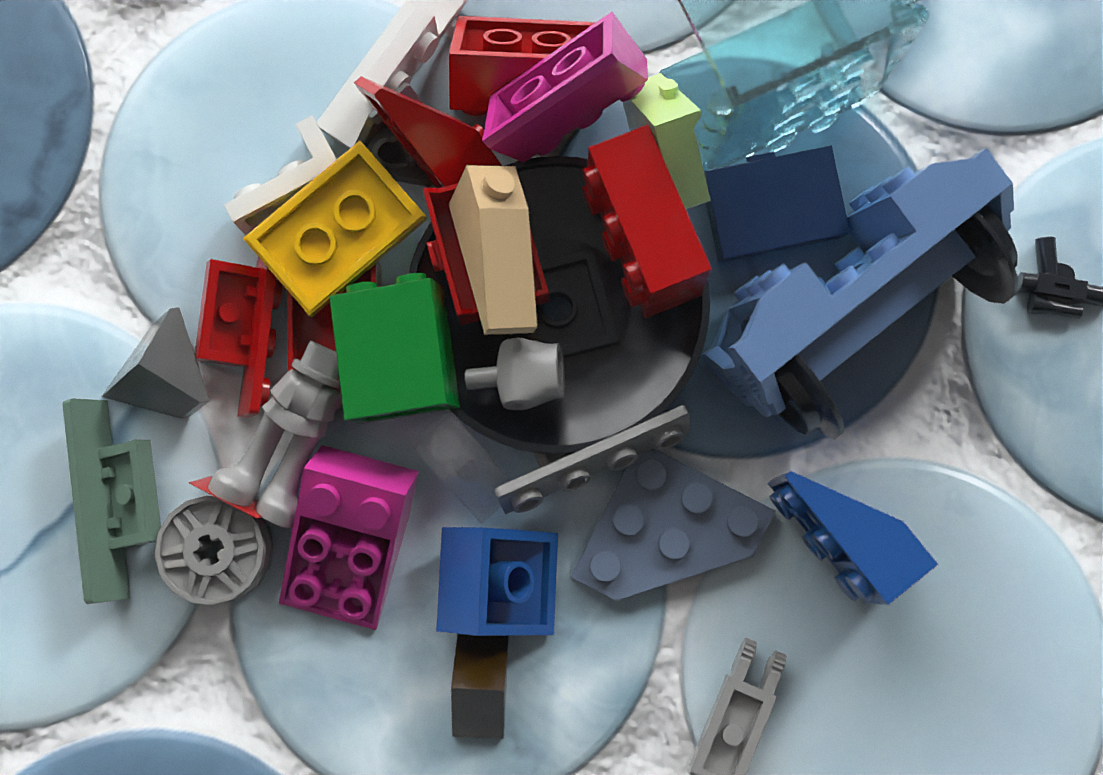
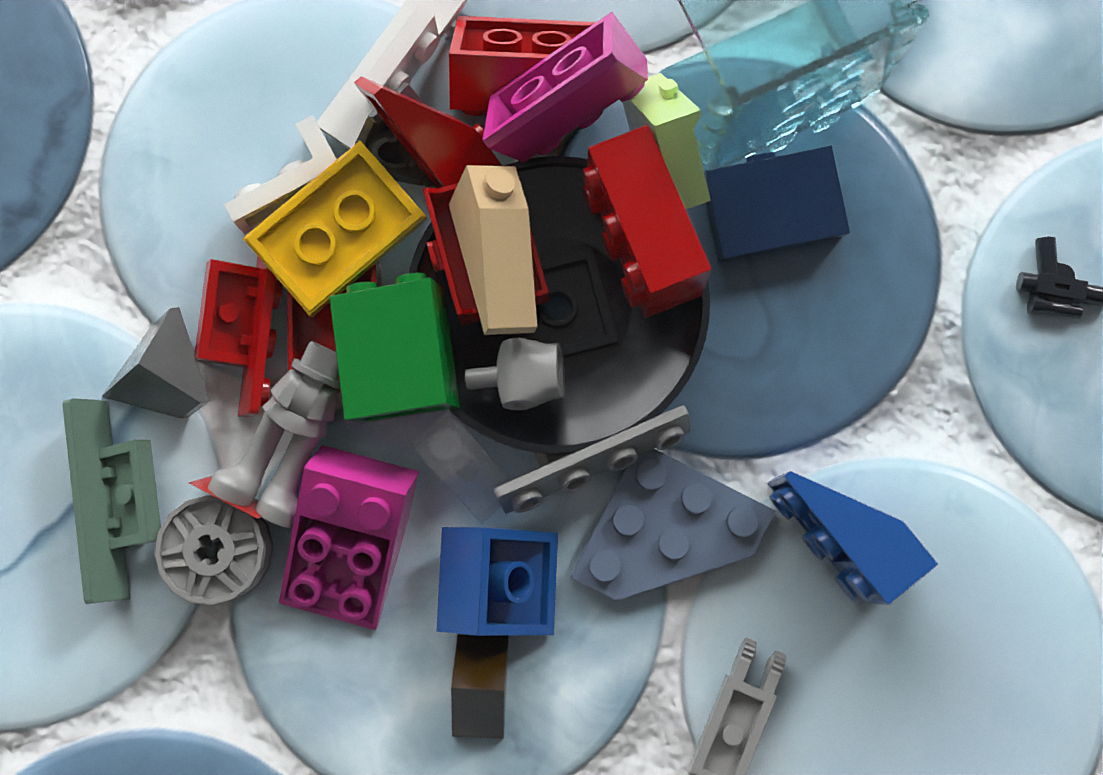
medium blue piece [701,148,1018,439] -> none

